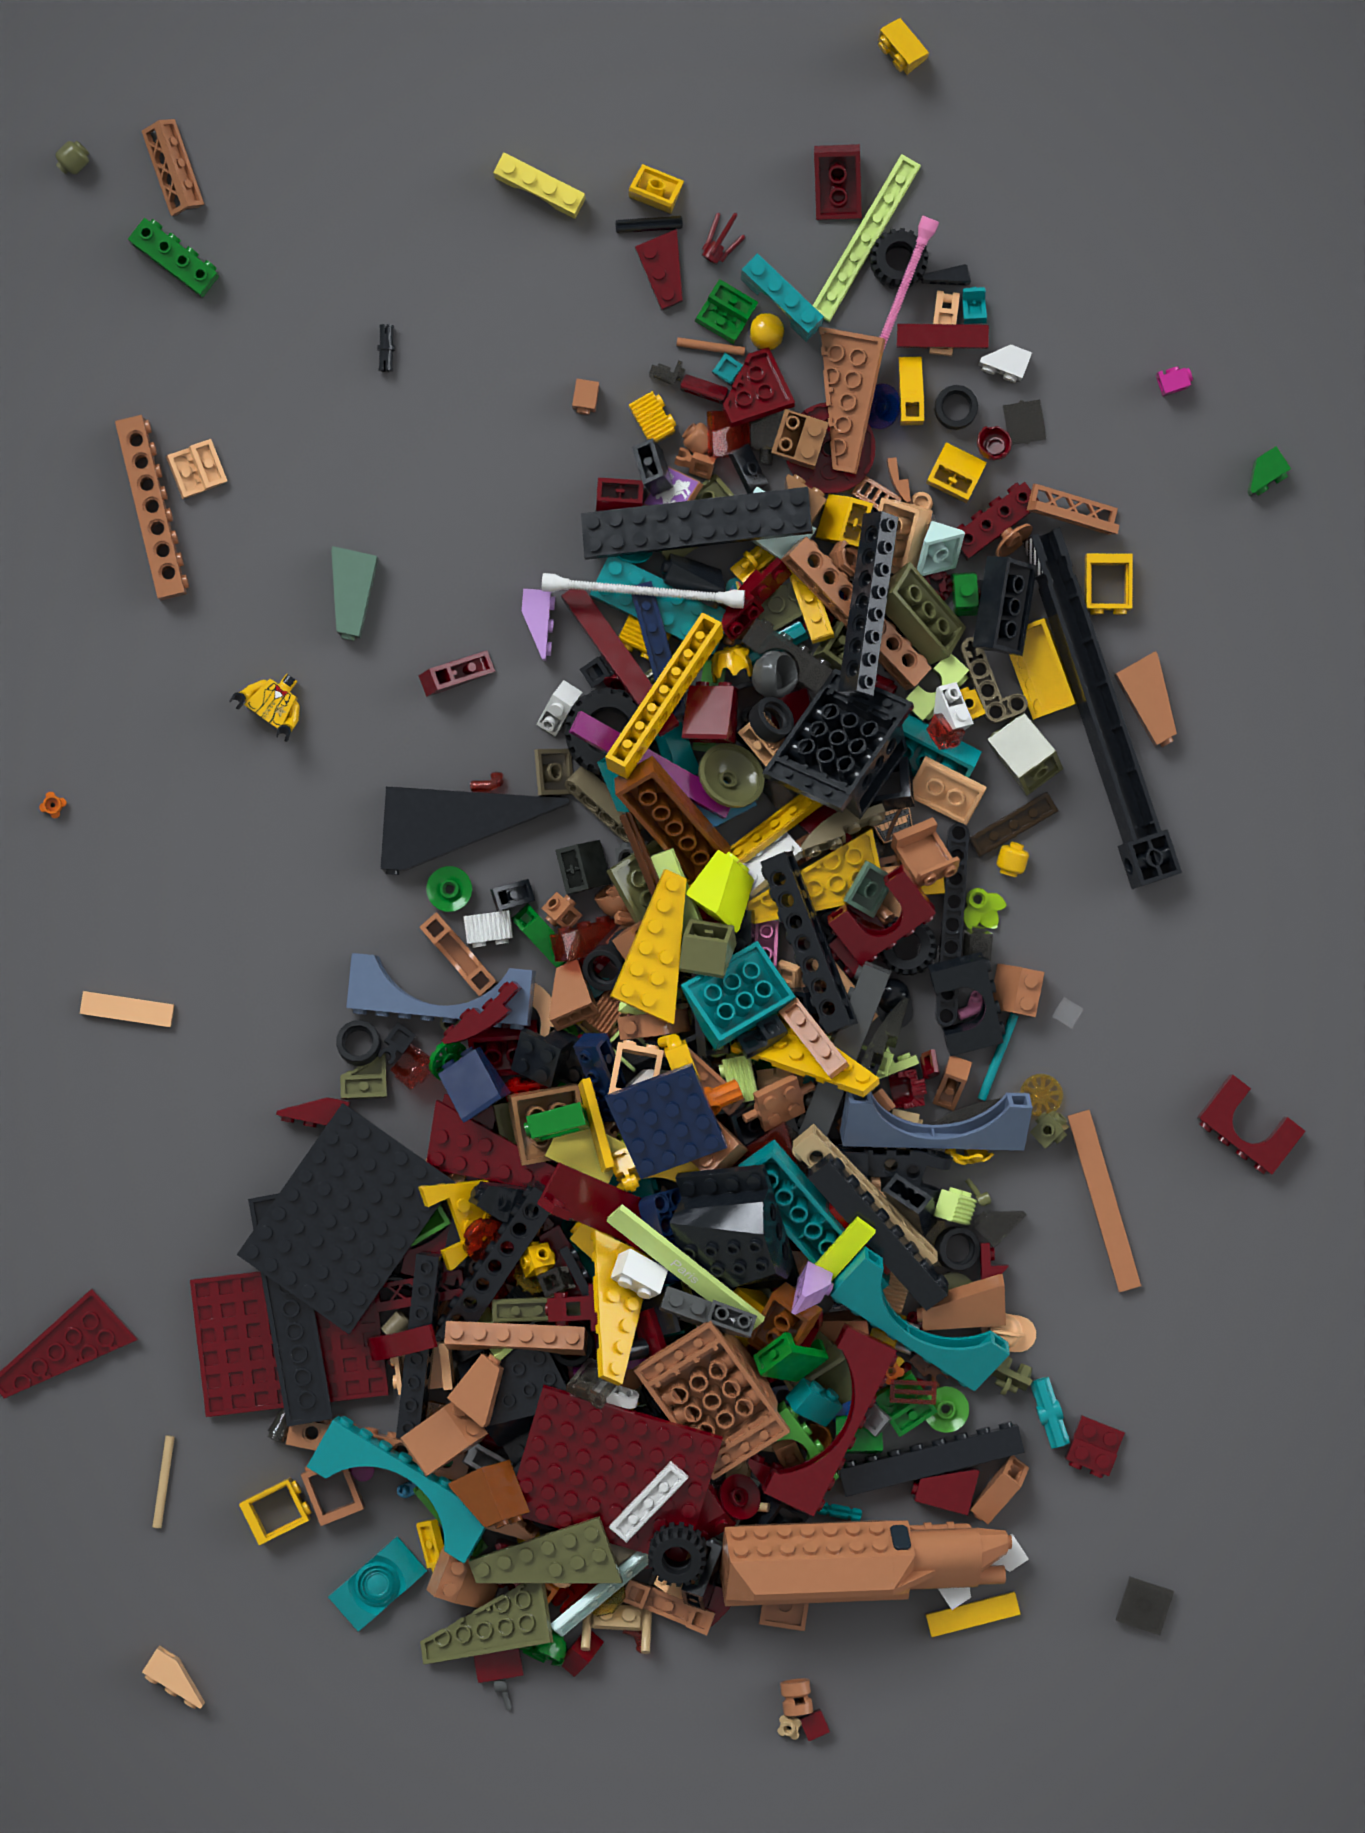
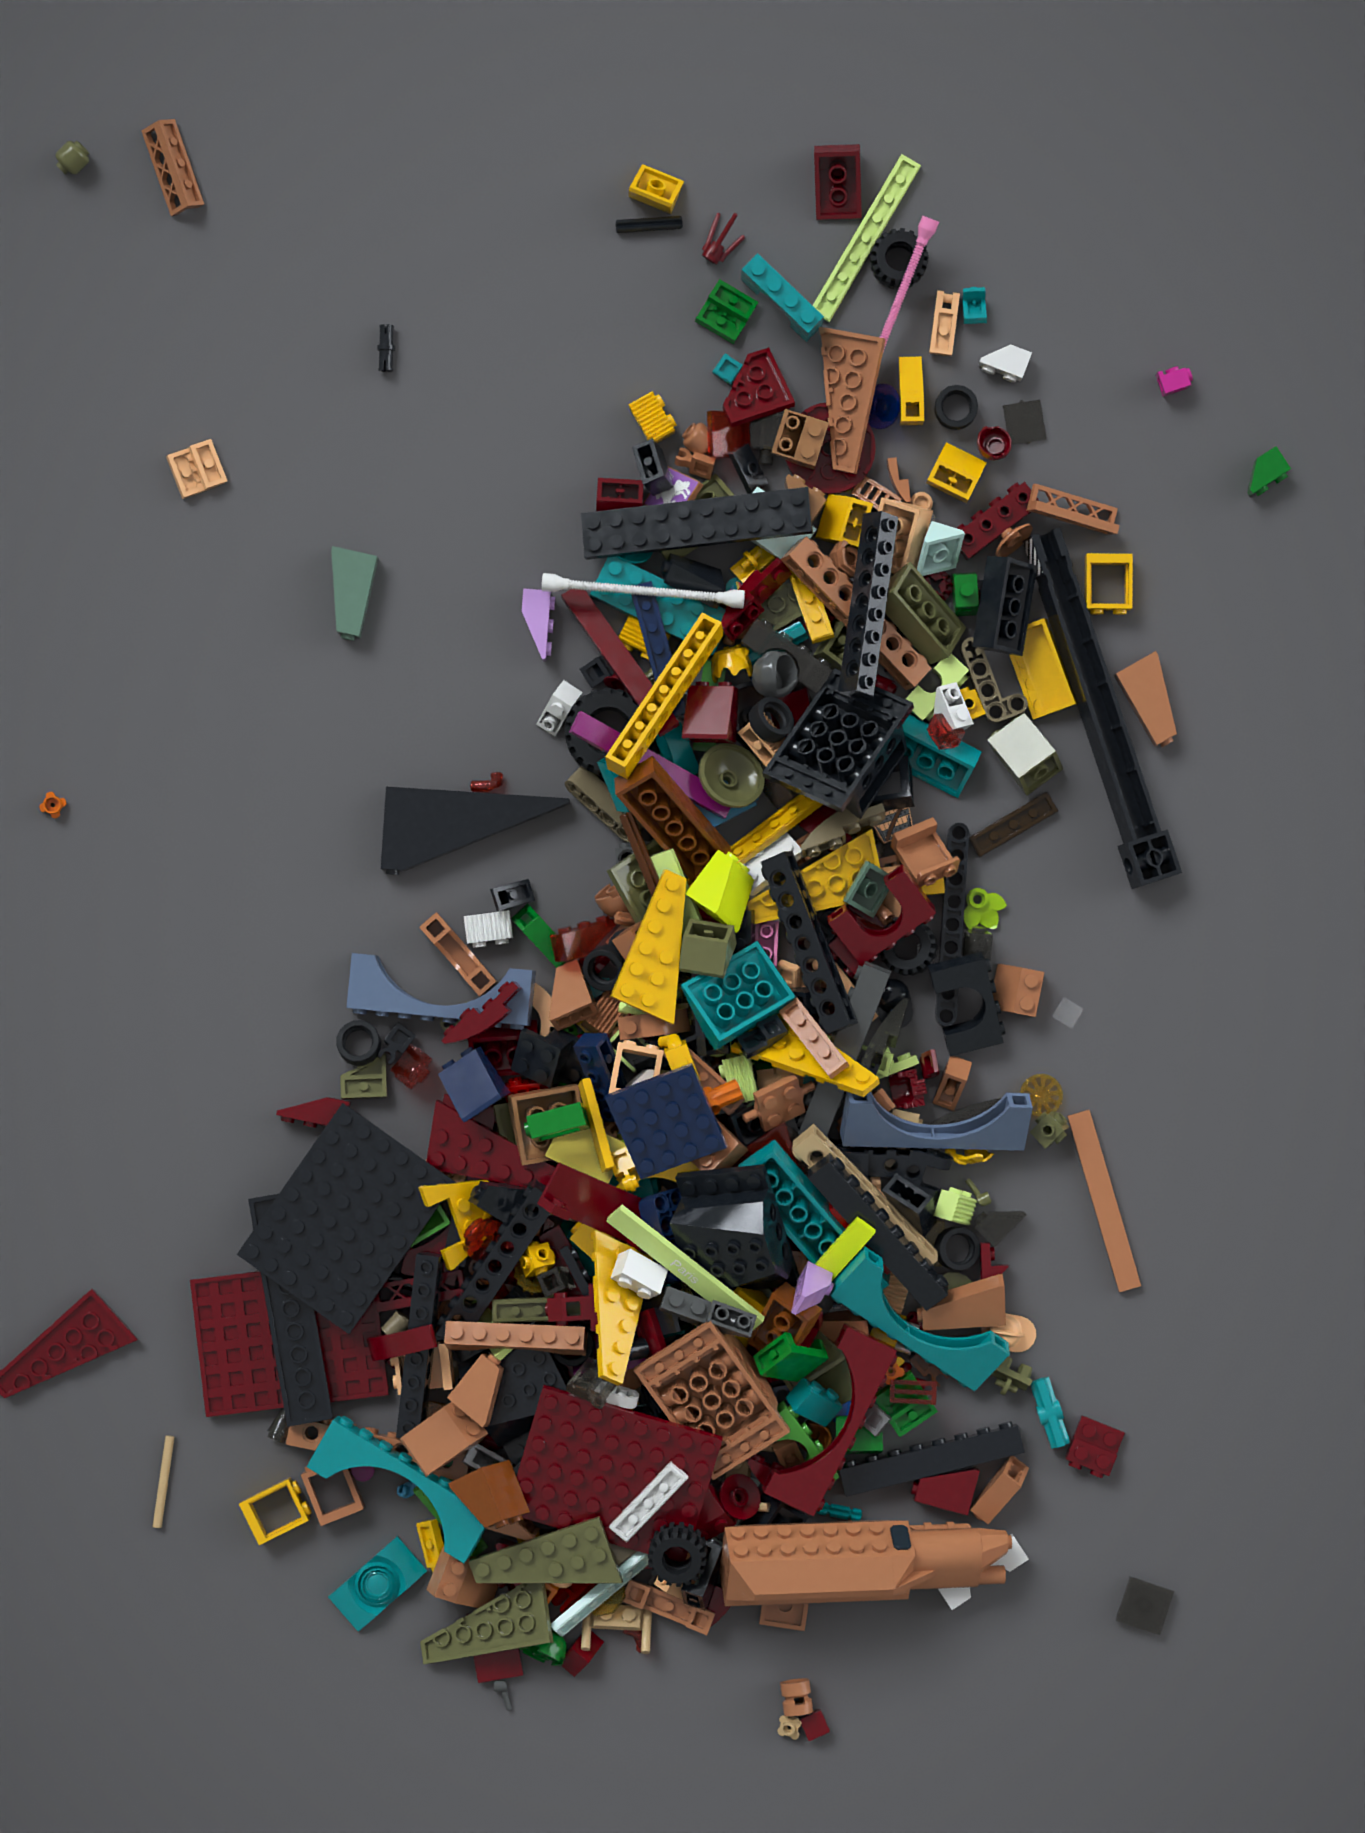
light nougat tile [80,991,174,1027] -> none
nougat brick [115,415,189,601] -> none
green brick [128,217,219,298] -> none
light nougat slope [142,1645,205,1709] -> none
yellow torso [229,673,300,742] -> none
dark red slope [419,650,495,697] -> none
green dish [426,866,472,912] -> none
green wheel [429,1042,467,1081] -> none
light yellow arch [493,152,585,219] -> none
dark tan slope [534,749,573,797] -> none
nougat brick [541,892,583,932] -> none
pearl dark grey slope [555,840,611,895] -> none
nougat brick [572,379,600,415] -> none
dark red wing [635,229,683,310] -> none
clear smoke bracket [649,360,685,386] -> none
nougat bar [676,337,745,356] -> none
dark red slope [680,374,728,404] -> none
yellow hair [750,313,784,350] -> none
yellow slope [878,18,929,75] -> none
dark red tile [897,324,989,349] -> none
light nougat tile [913,756,987,826] -> none
black slope [921,264,971,285] -> none
bright green dish [926,1386,969,1433] -> none
yellow tile [926,1591,1021,1637] -> none
bright pink arm [957,990,982,1021] -> none
teal bar [977,1013,1019,1101] -> none
yellow head [996,842,1029,877] -> none
dark red arch [1197,1074,1306,1175] -> none

